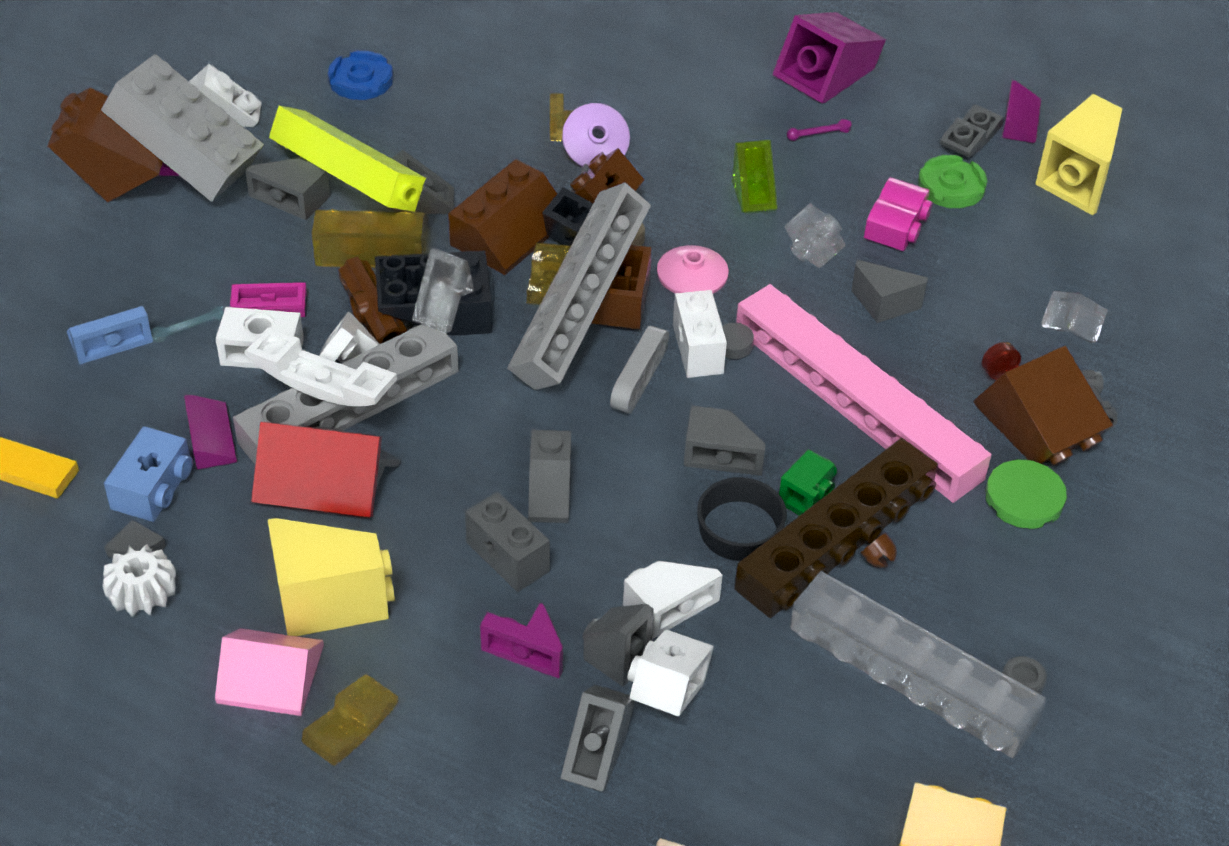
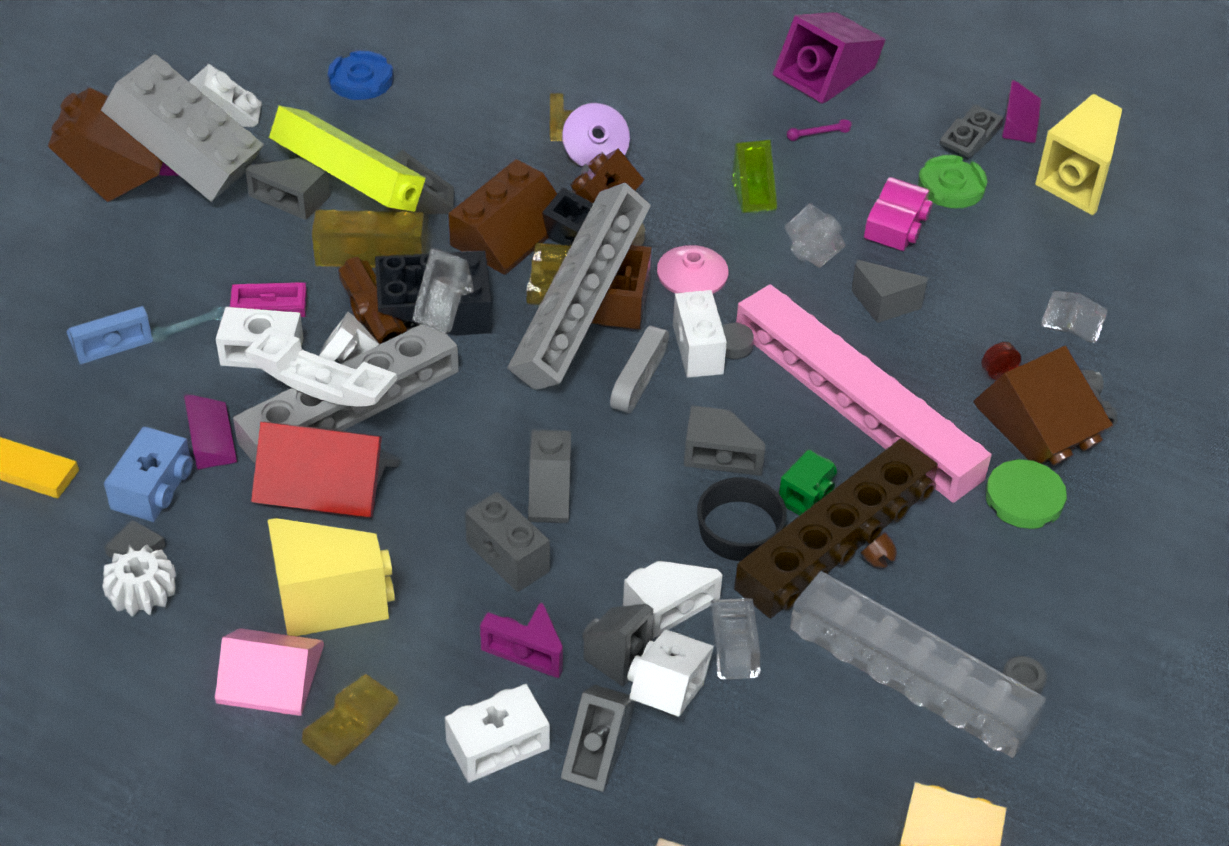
none -> white brick [445,684,550,783]
none -> clear slope [711,598,760,679]

